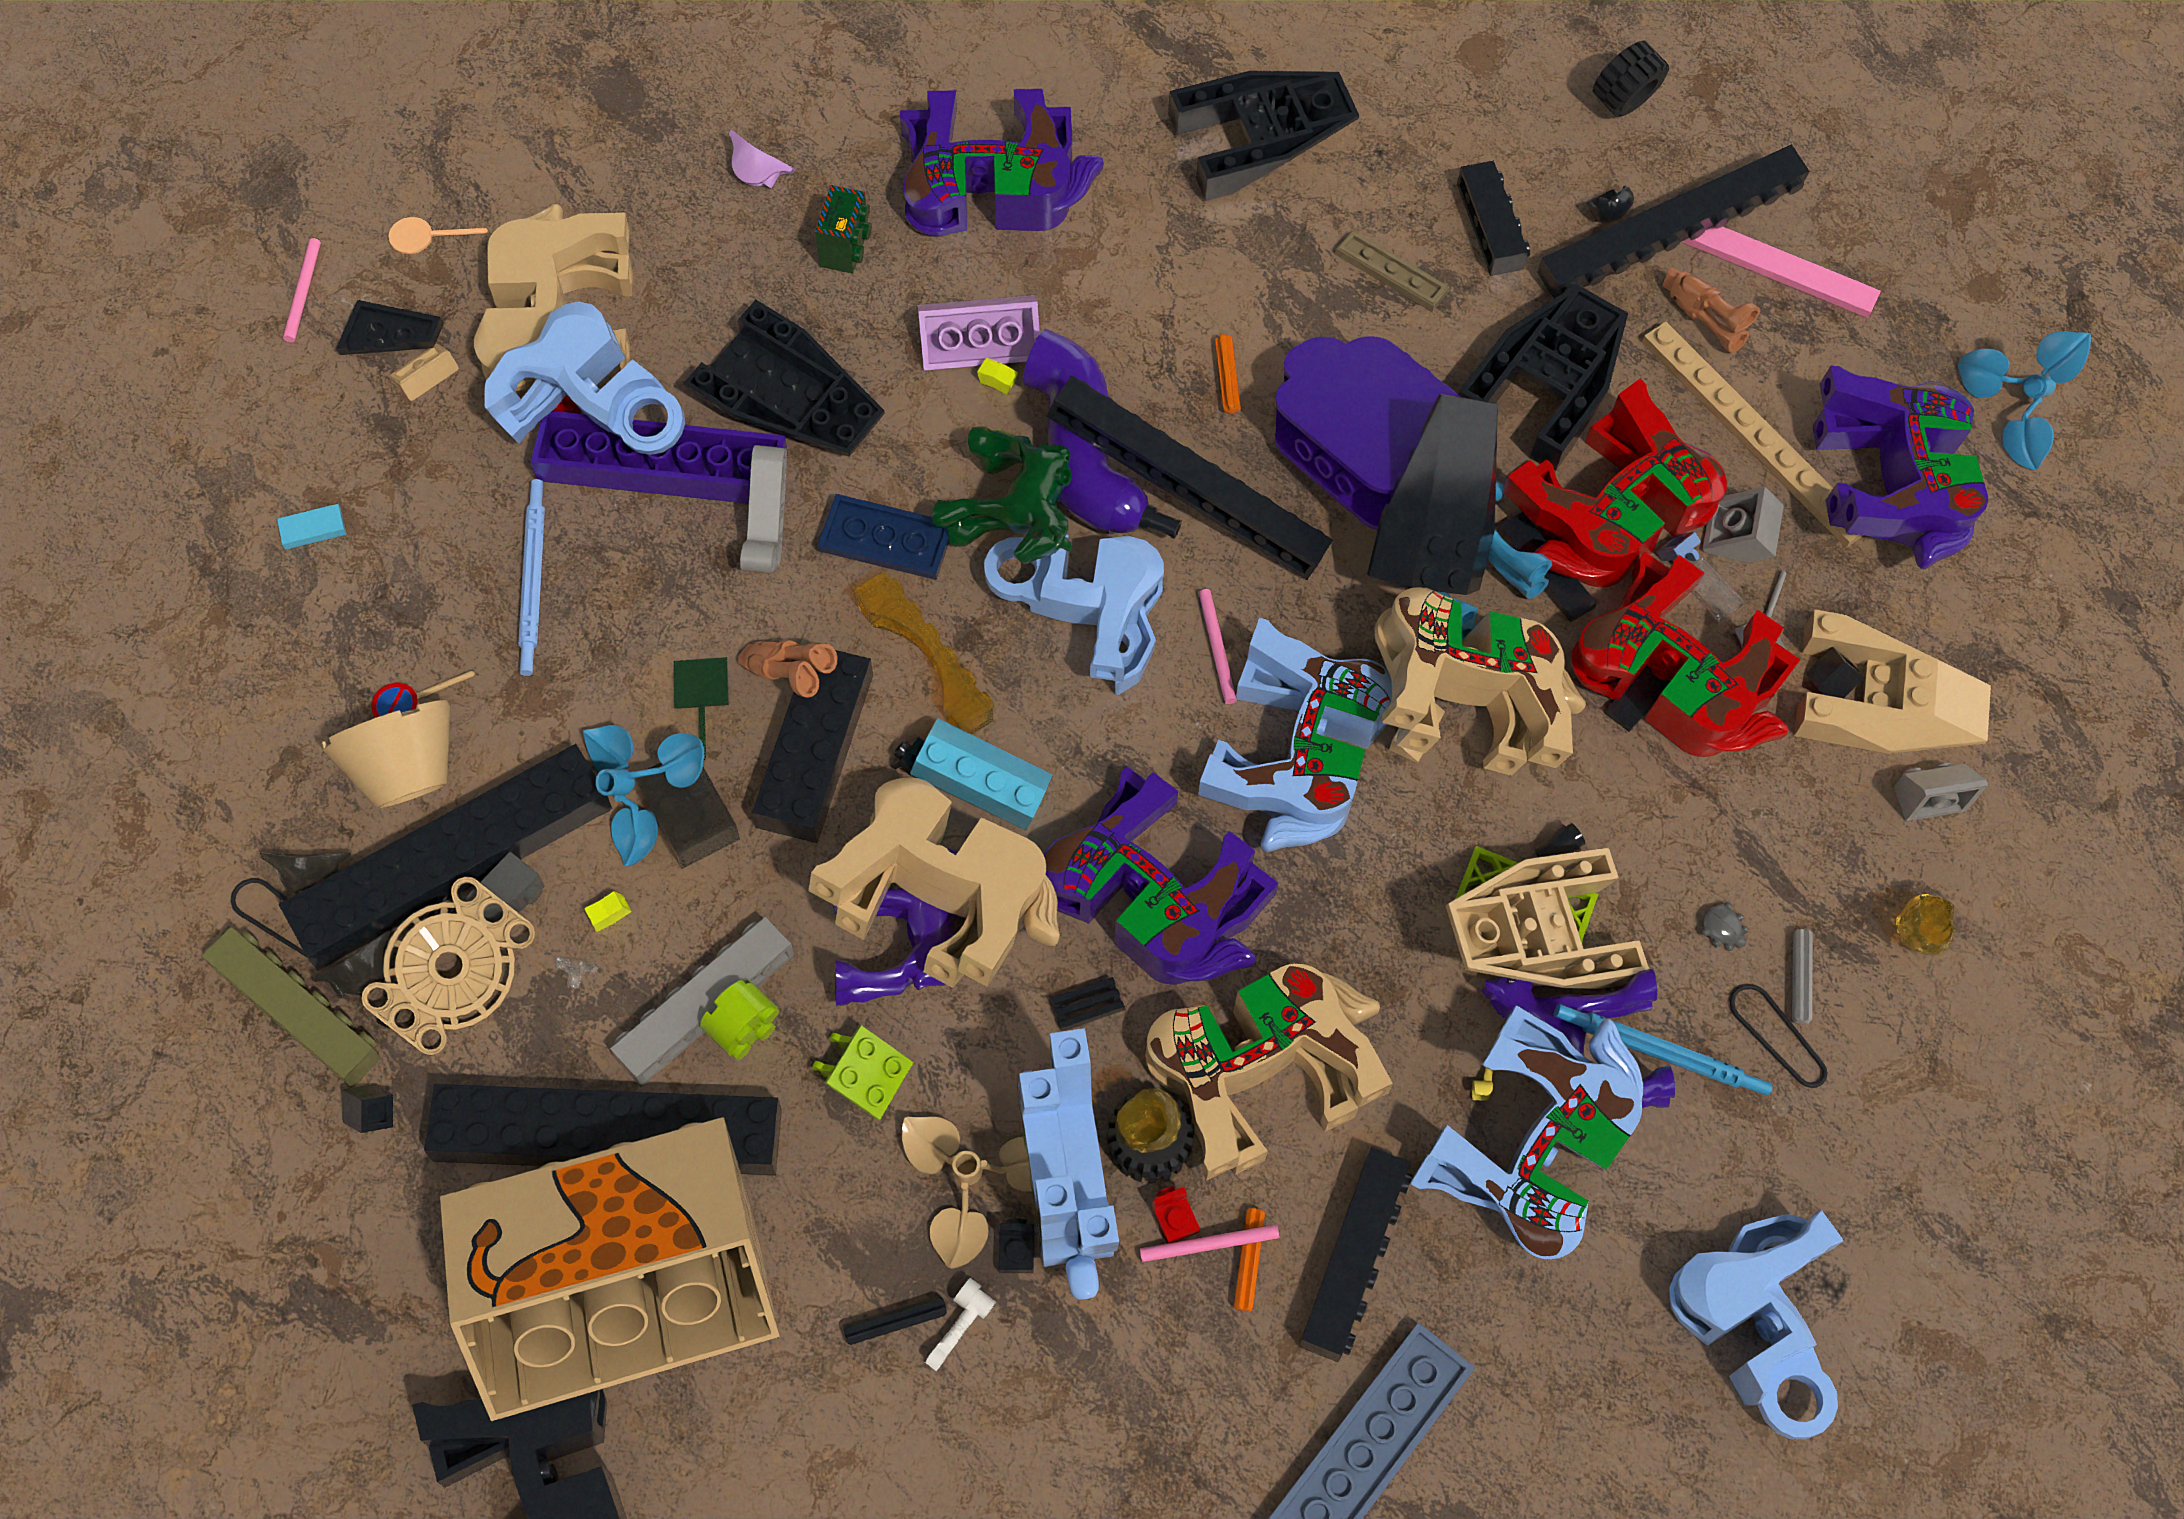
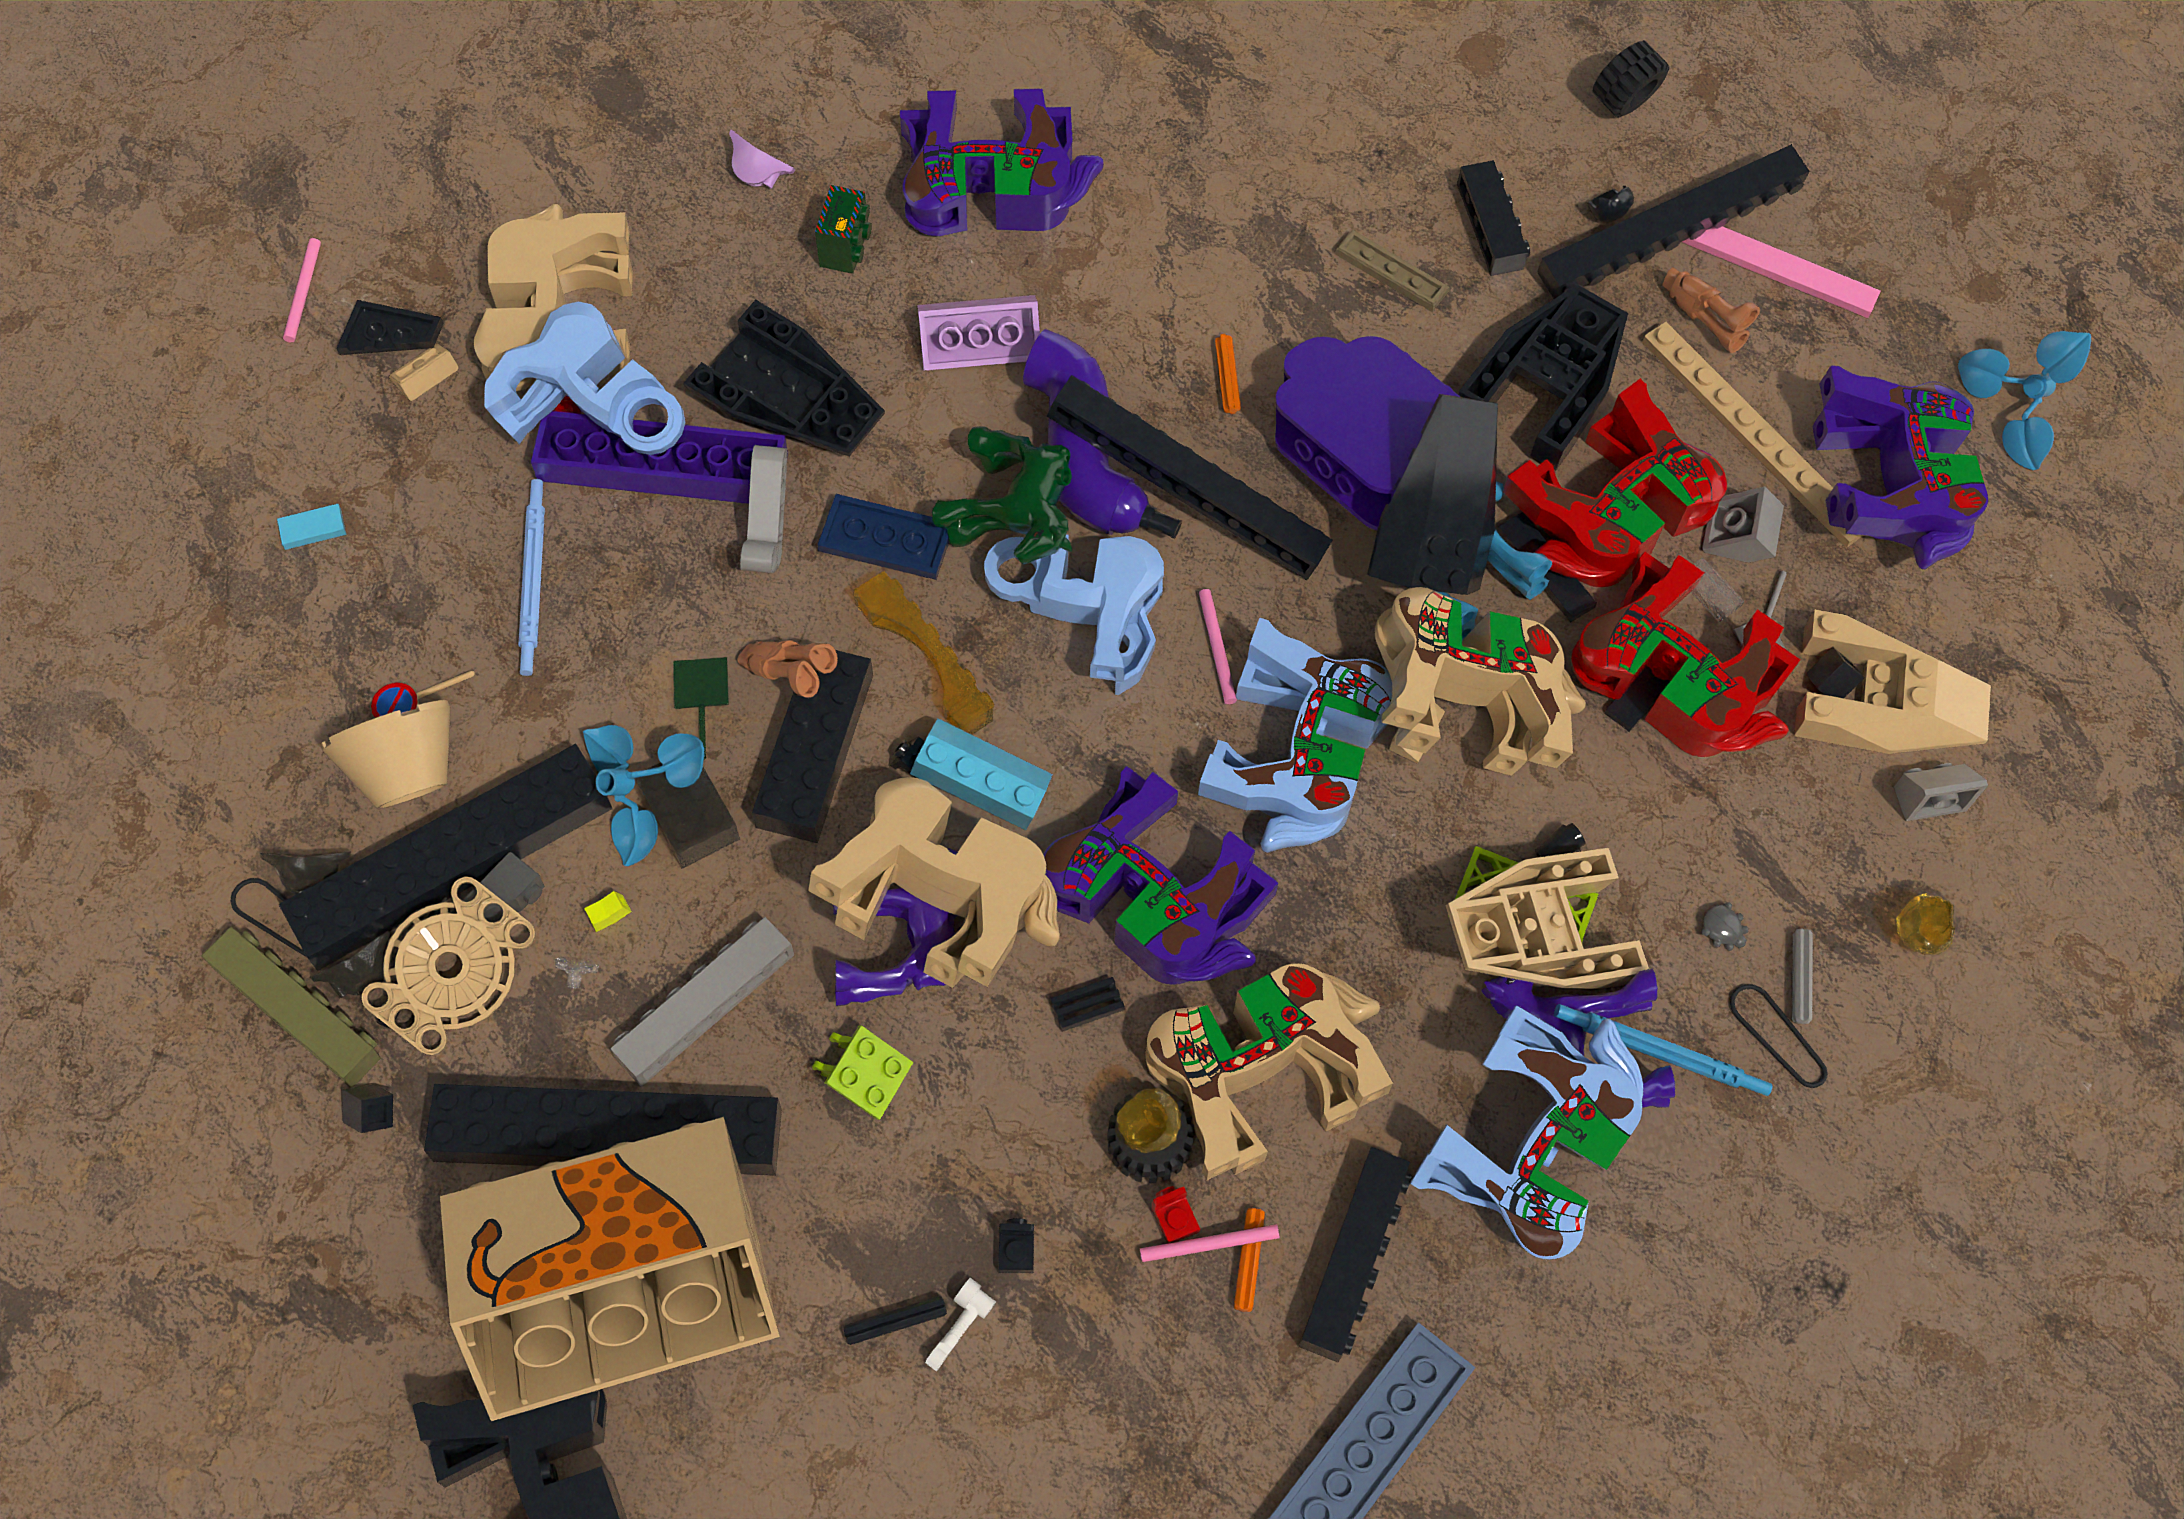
light nougat piece [388,217,488,254] -> none
lime brick [700,979,780,1061] -> none
tan plant [902,1117,1031,1269] -> none
neon yellow piece [977,358,1018,395] -> none
light blue animal [1017,1028,1119,1300] -> none
black wedge [1168,71,1359,201] -> none
light yellow hand [1472,1068,1494,1101] -> none
tile [1656,532,1701,562] -> none
light blue animal [1669,1210,1843,1440] -> none

